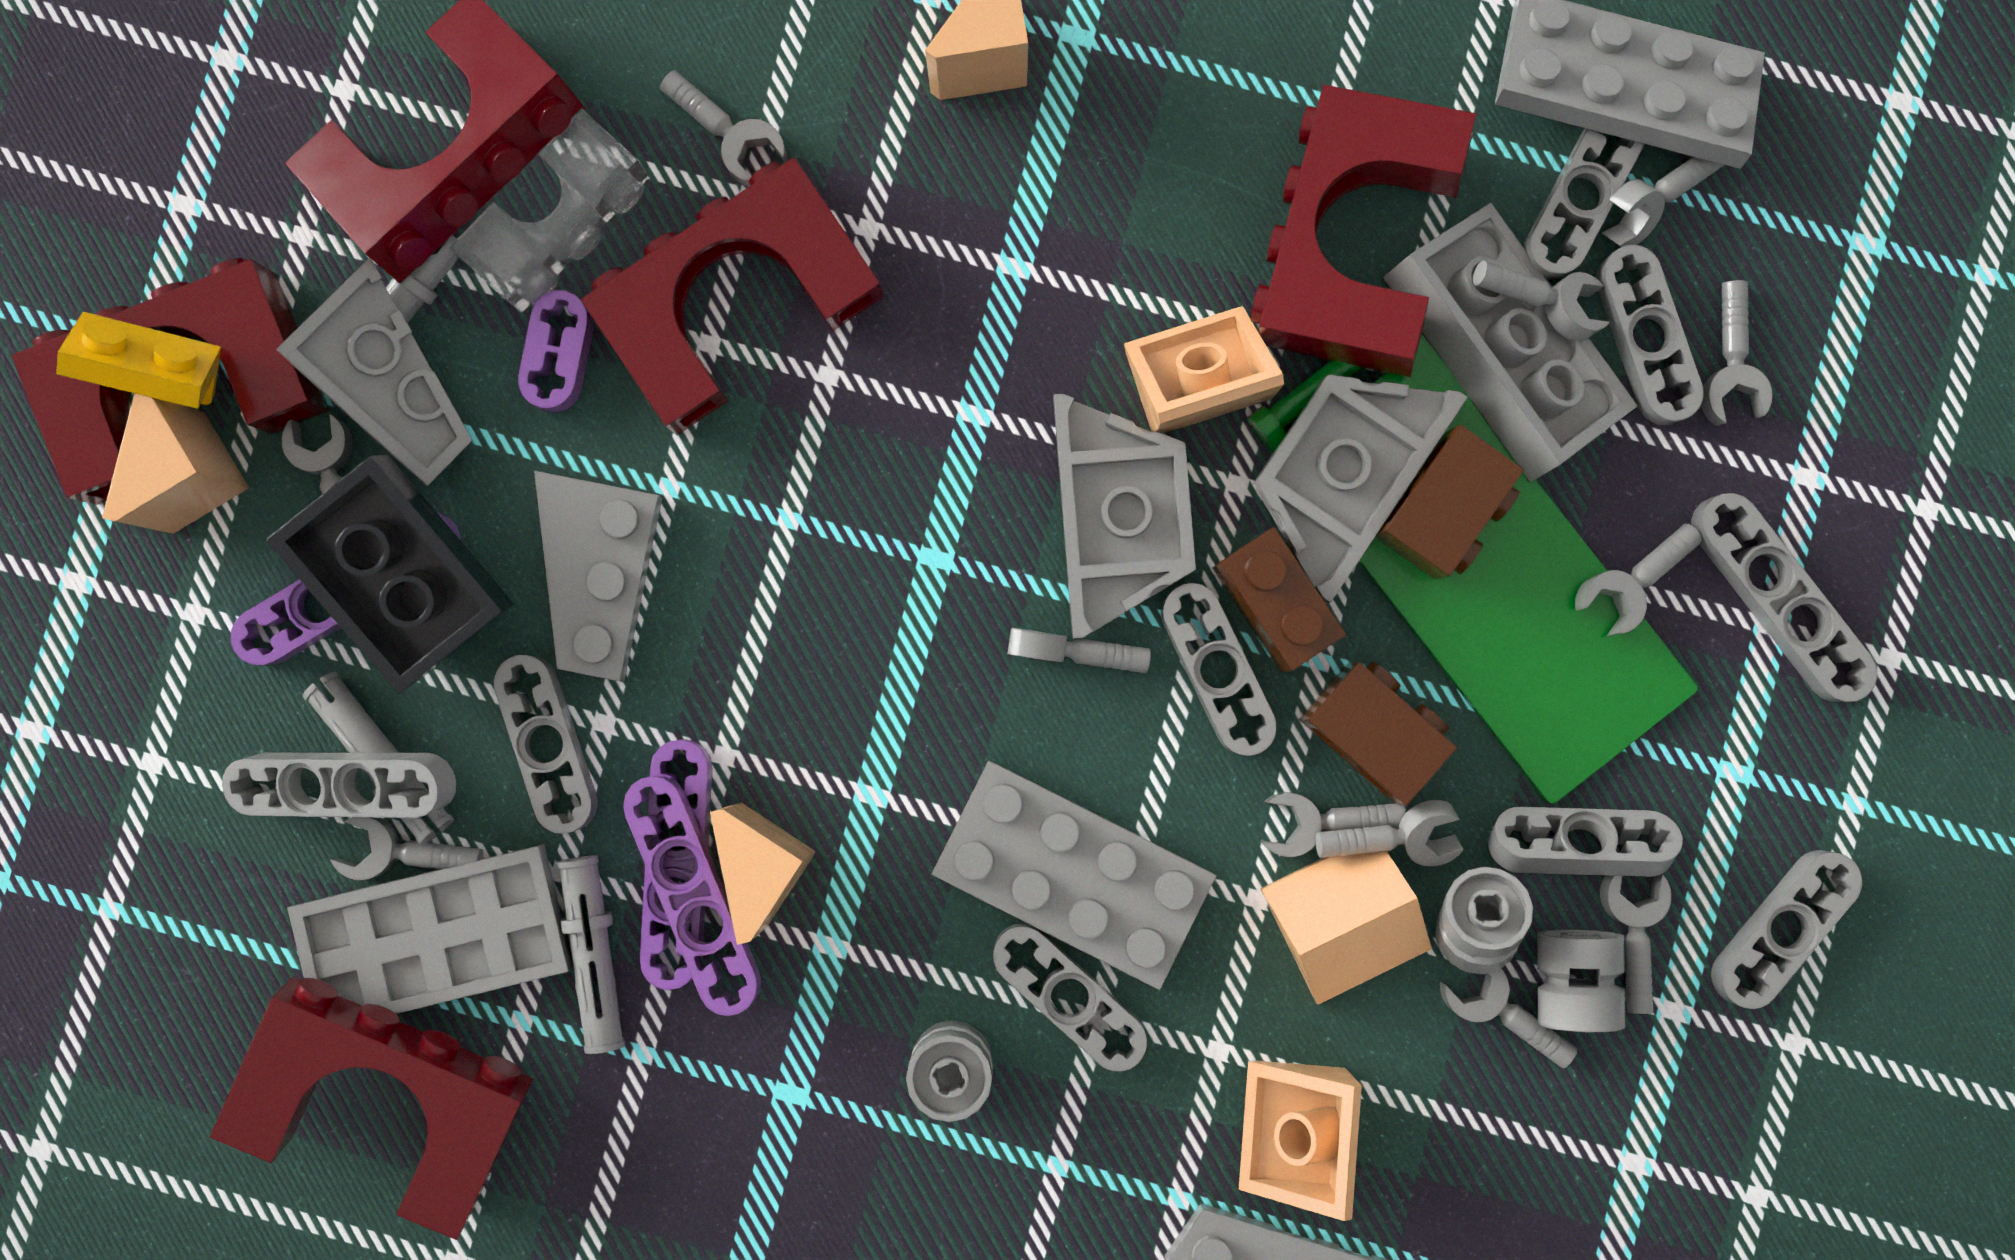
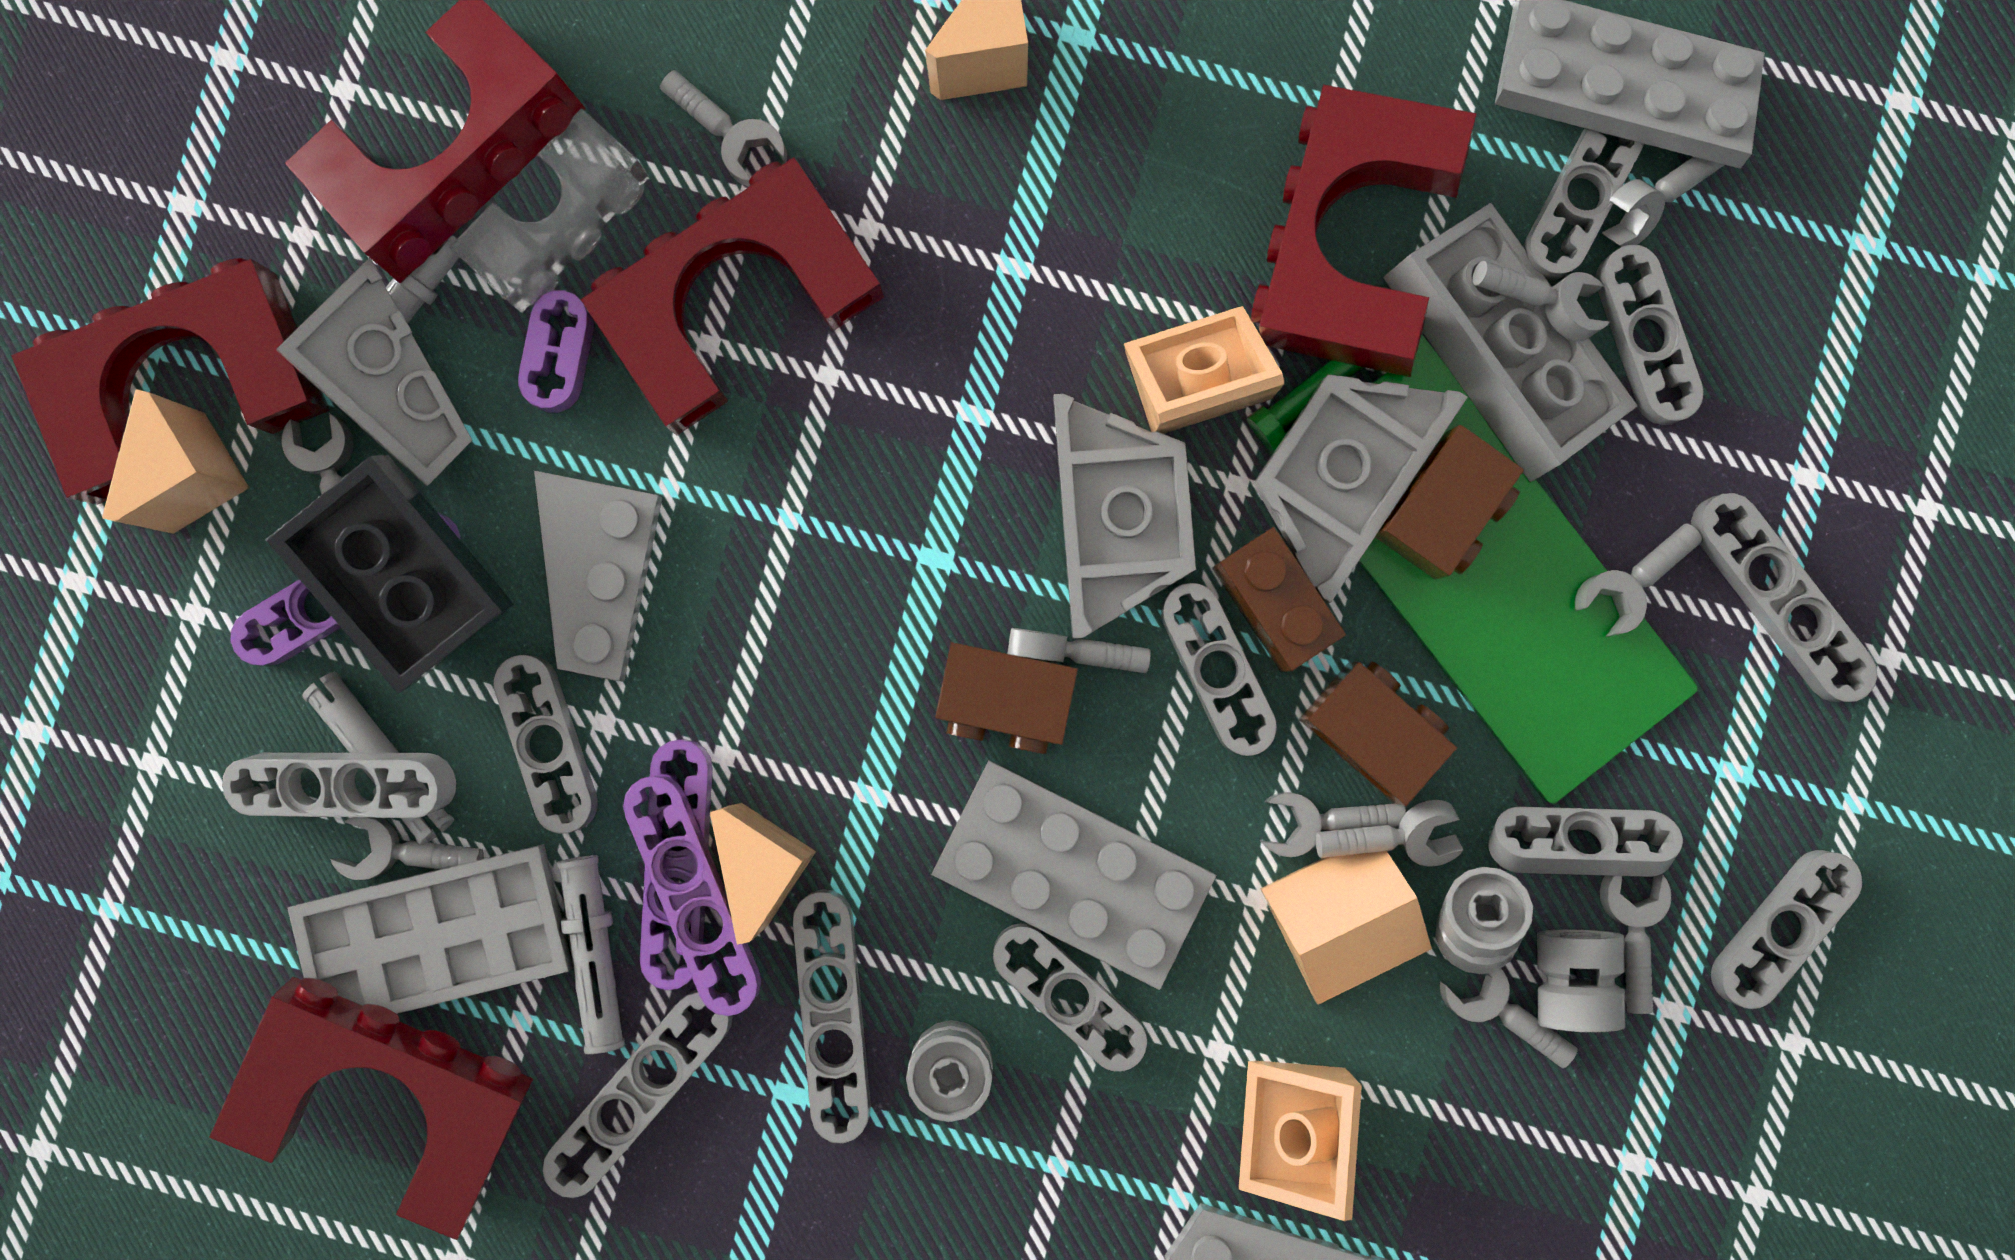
yellow bracket [56,312,221,409] -> none
light grey piece [1701,280,1772,427] -> none
none -> light grey beam [543,990,733,1198]
none -> light grey beam [793,889,871,1144]
none -> reddish brown brick [935,642,1078,754]

